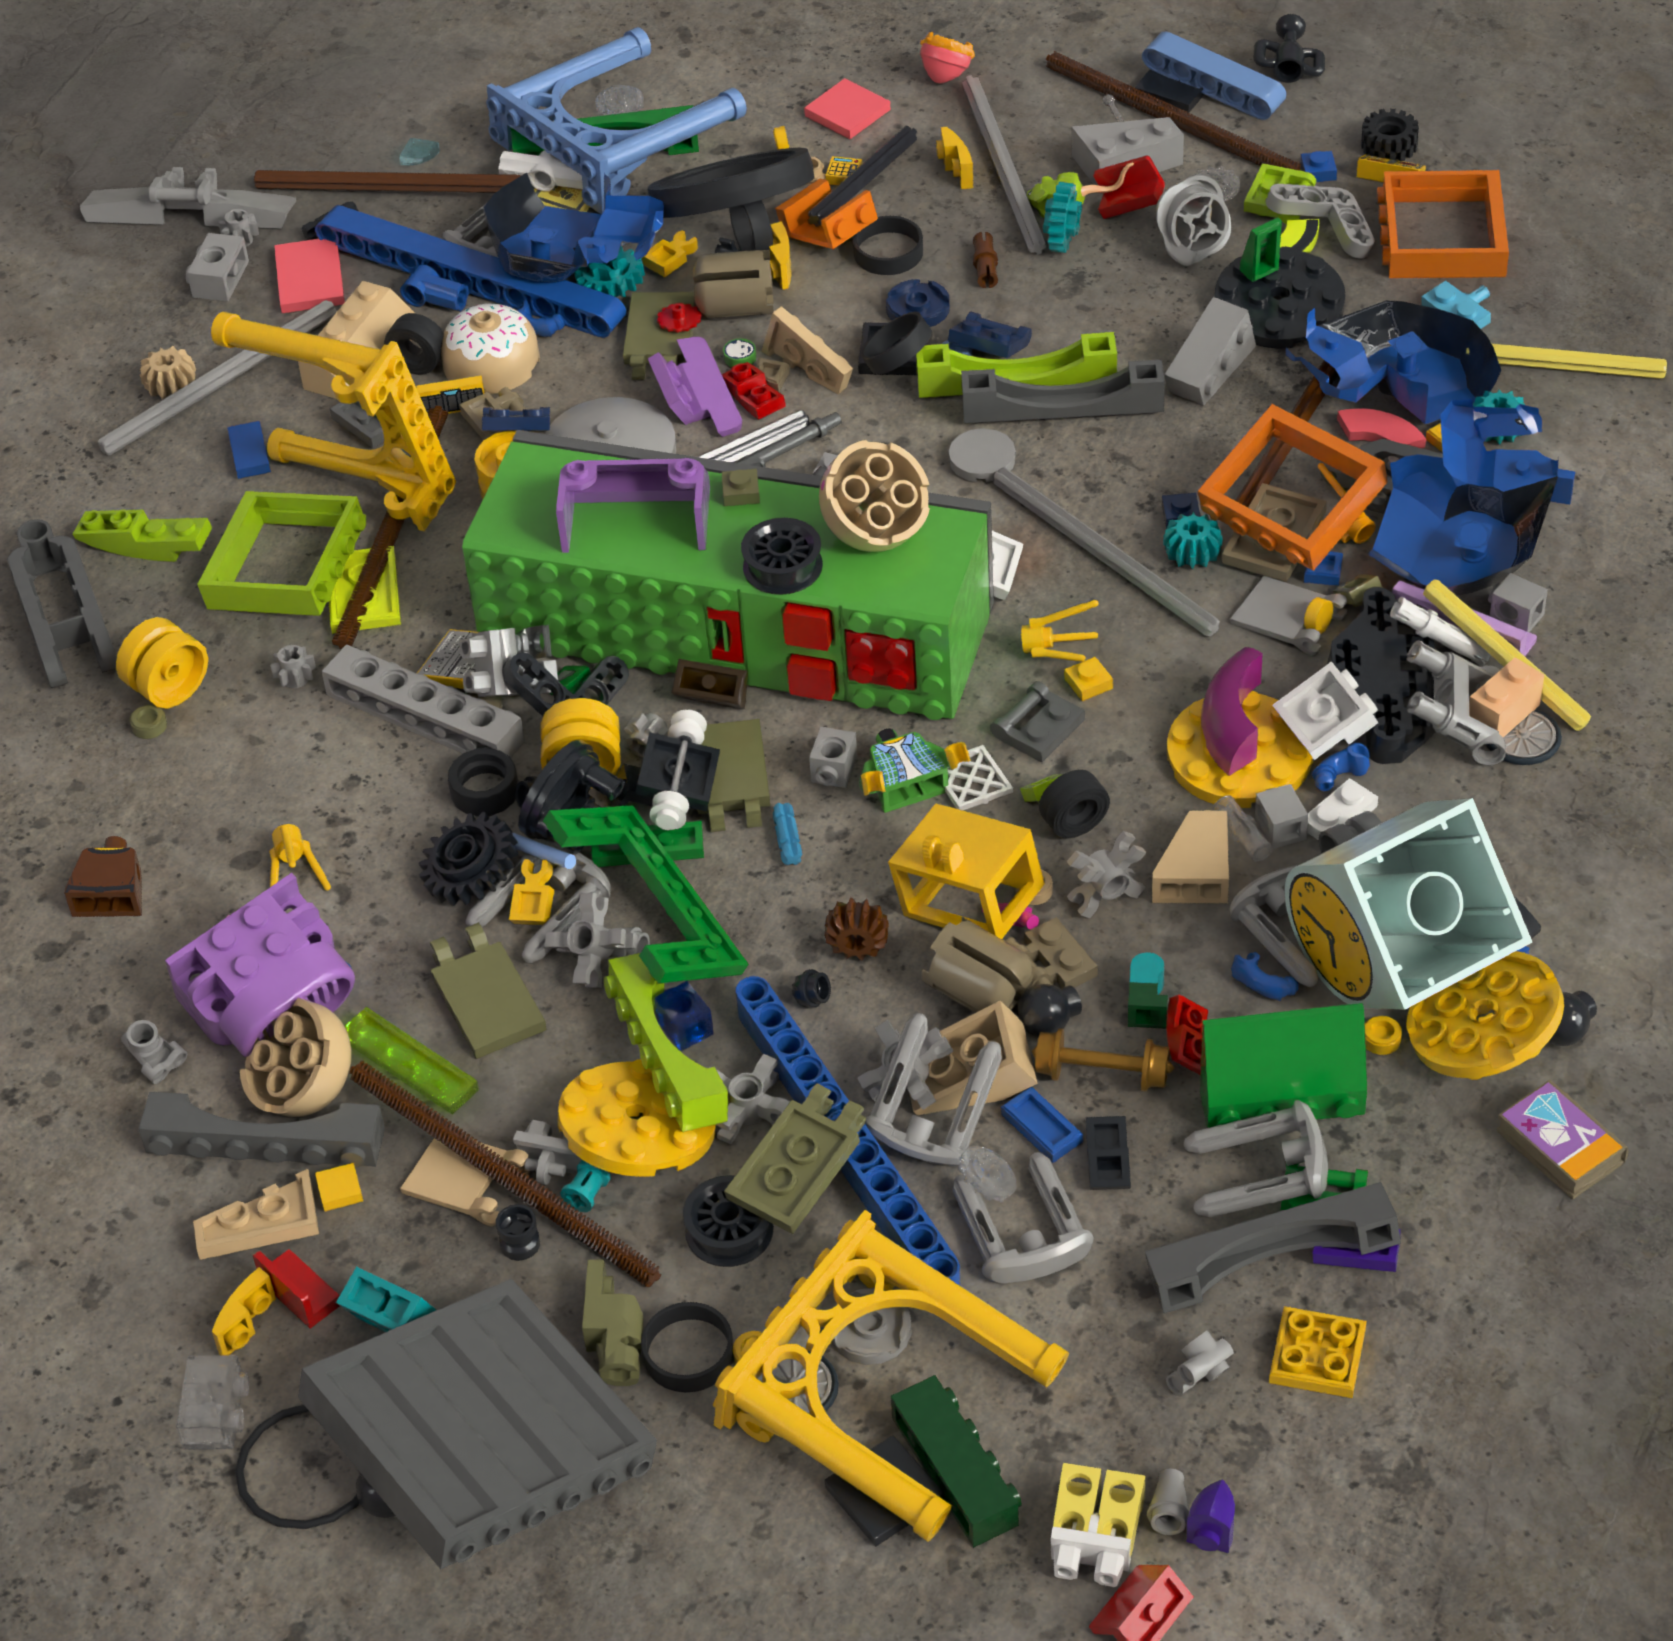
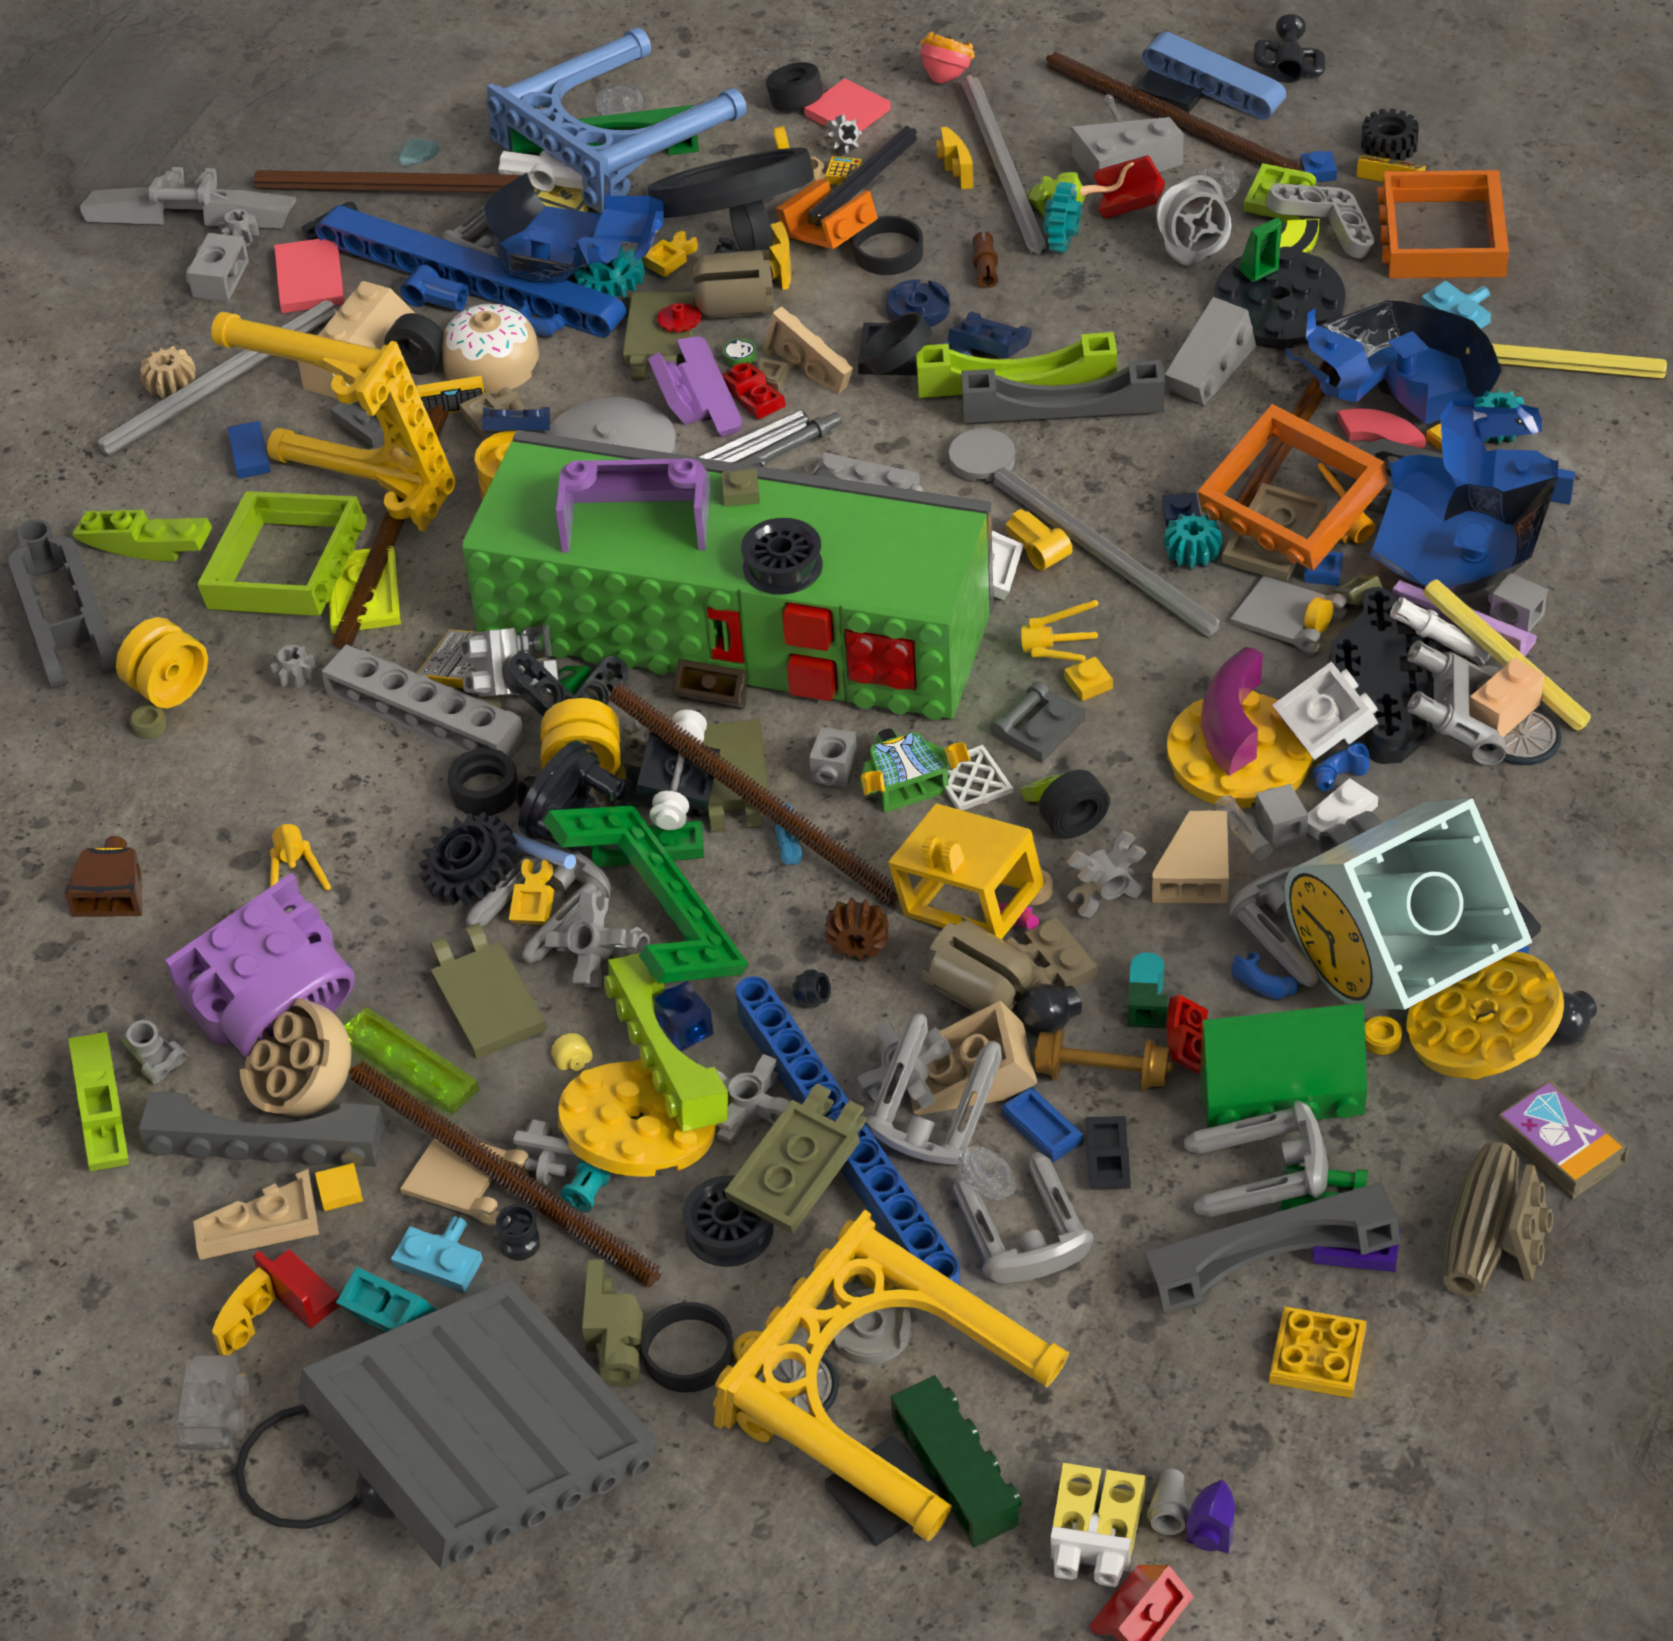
tan cylinder [819,440,930,552] -> none
light grey plate [1166,1330,1234,1396] -> none
none -> lime slope [68,1032,129,1172]
none -> medium azure plate [391,1216,483,1293]
none -> light yellow piece [551,1033,593,1071]
none -> reddish brown axle [608,682,898,906]
none -> black tyre [766,62,823,111]
none -> light grey gear [822,114,862,155]
none -> yellow piece [1005,509,1073,571]
none -> dark tan plate [1443,1142,1553,1298]

